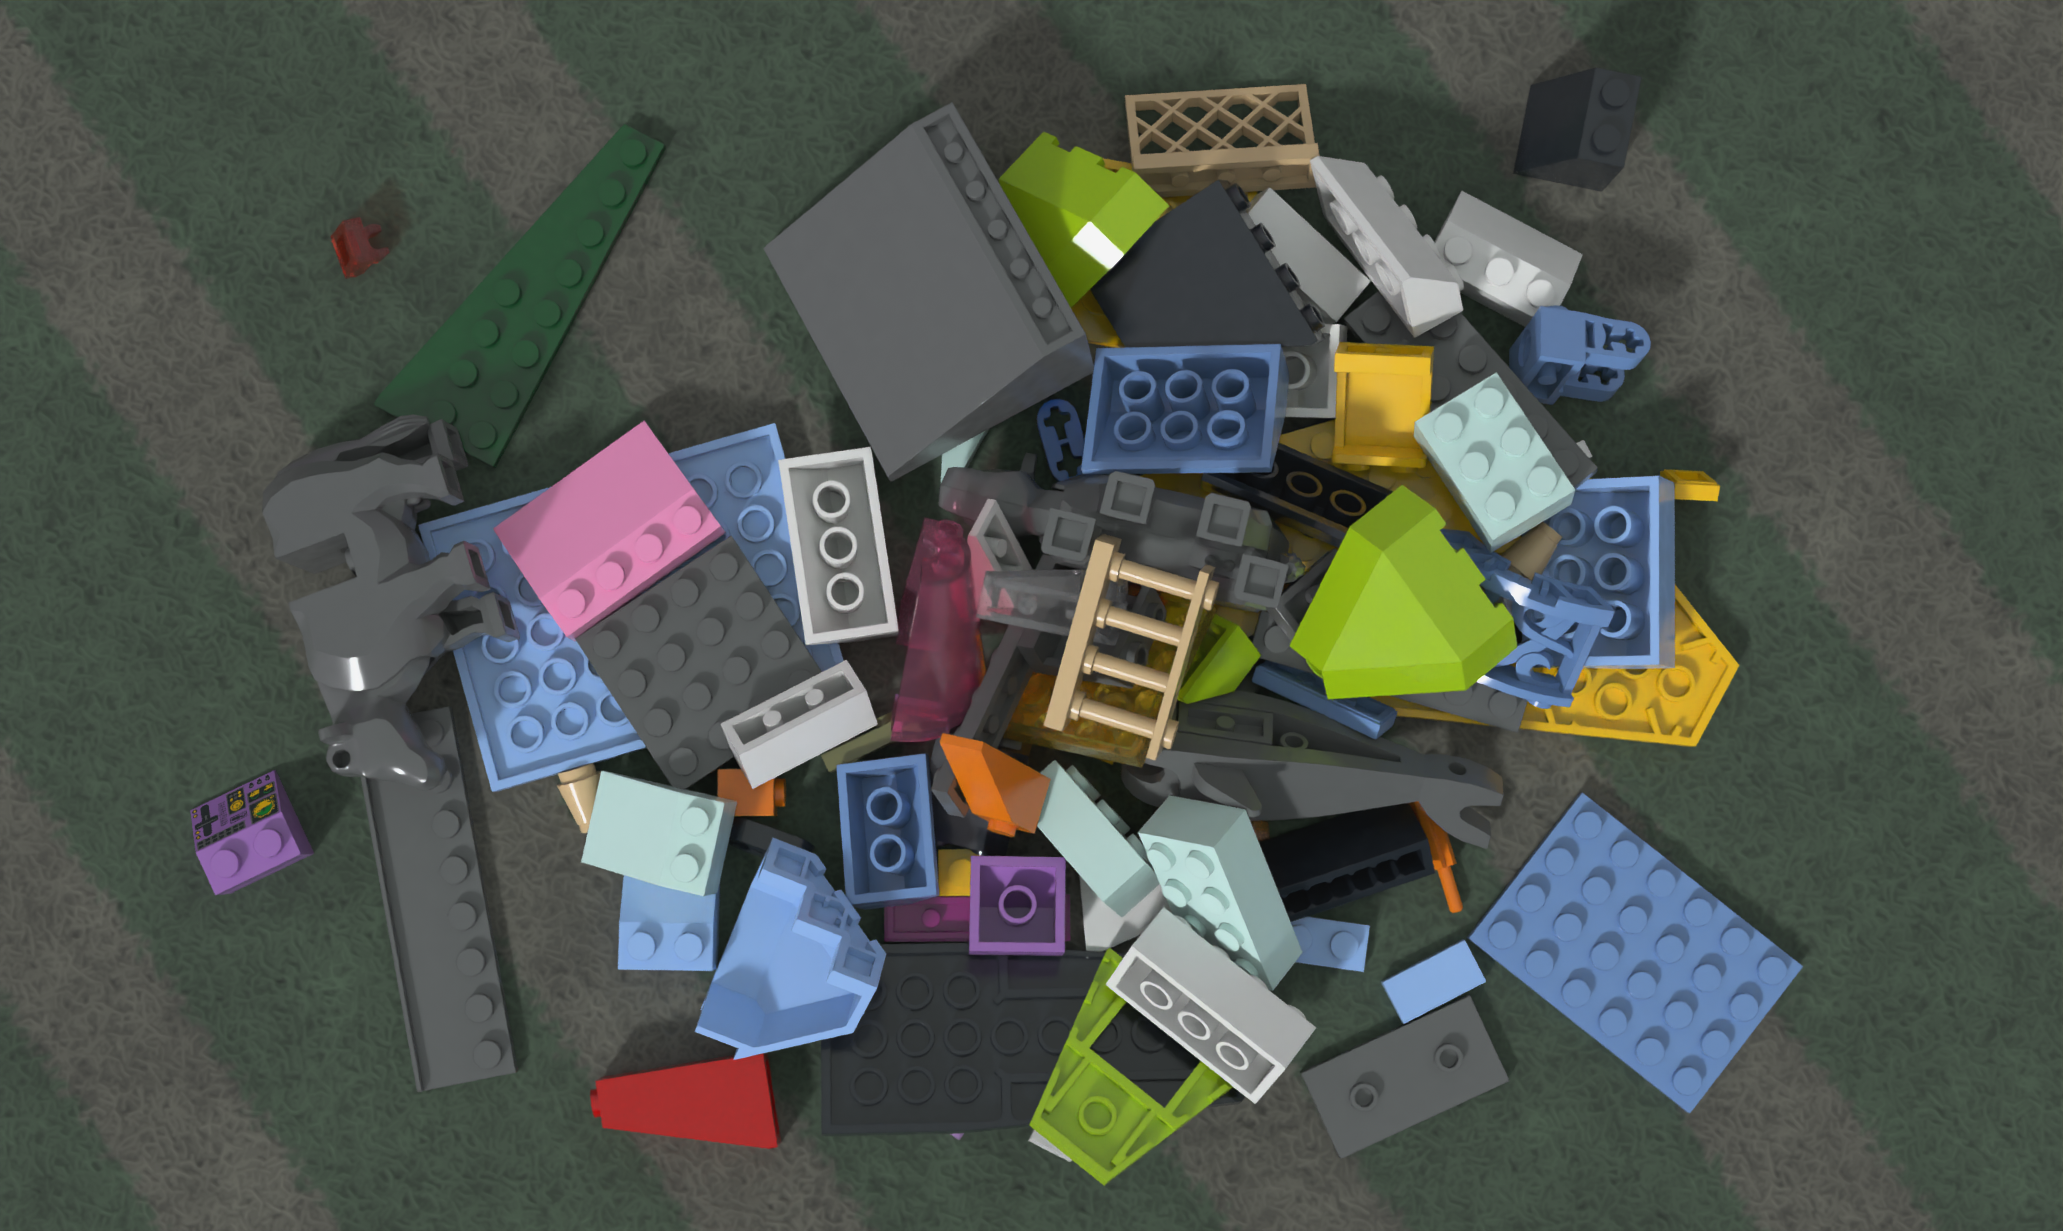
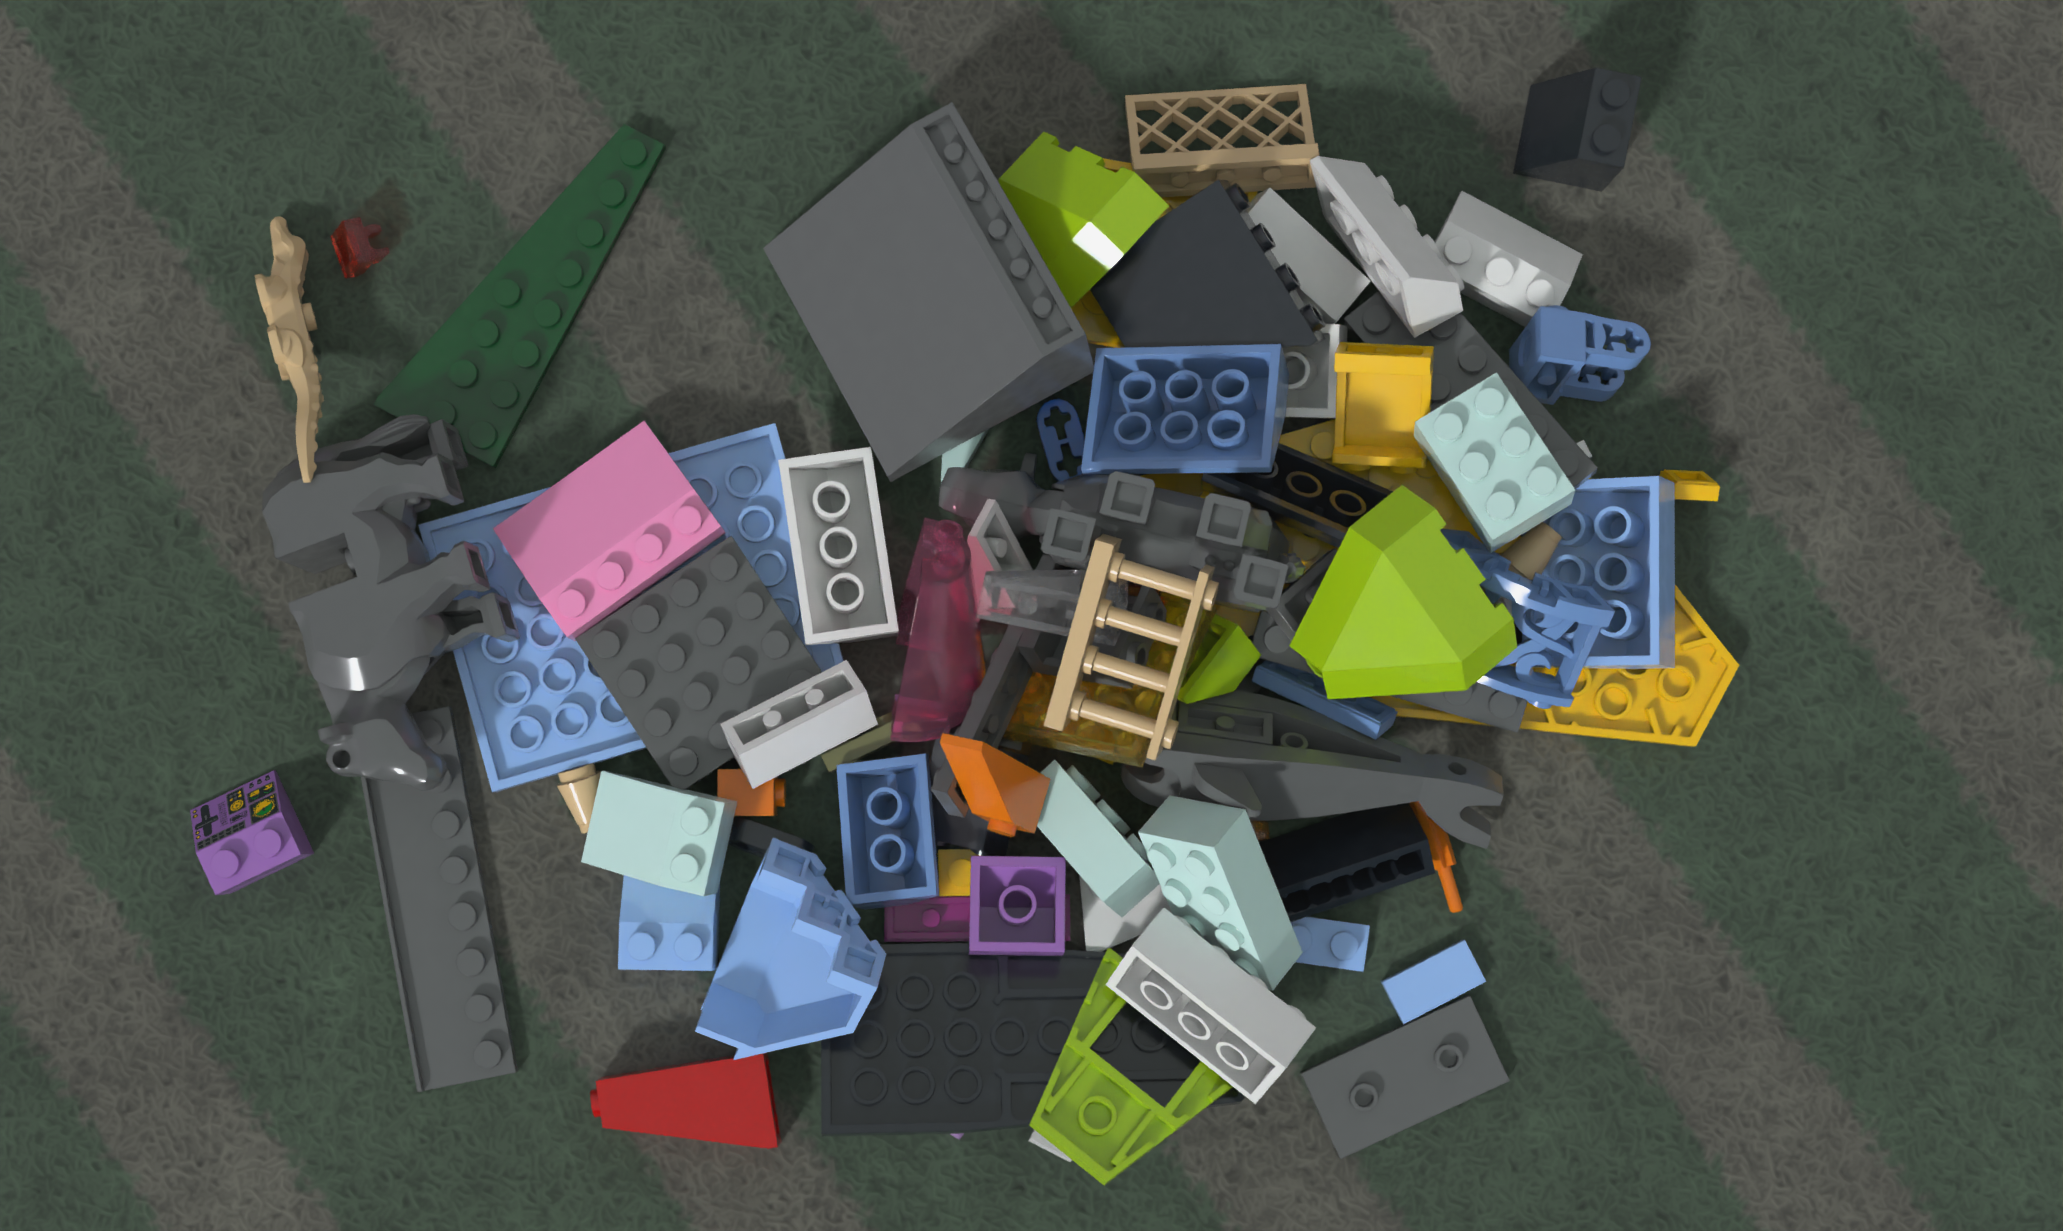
medium blue plate [1467,793,1803,1113] -> none
none -> tan animal [255,216,324,483]

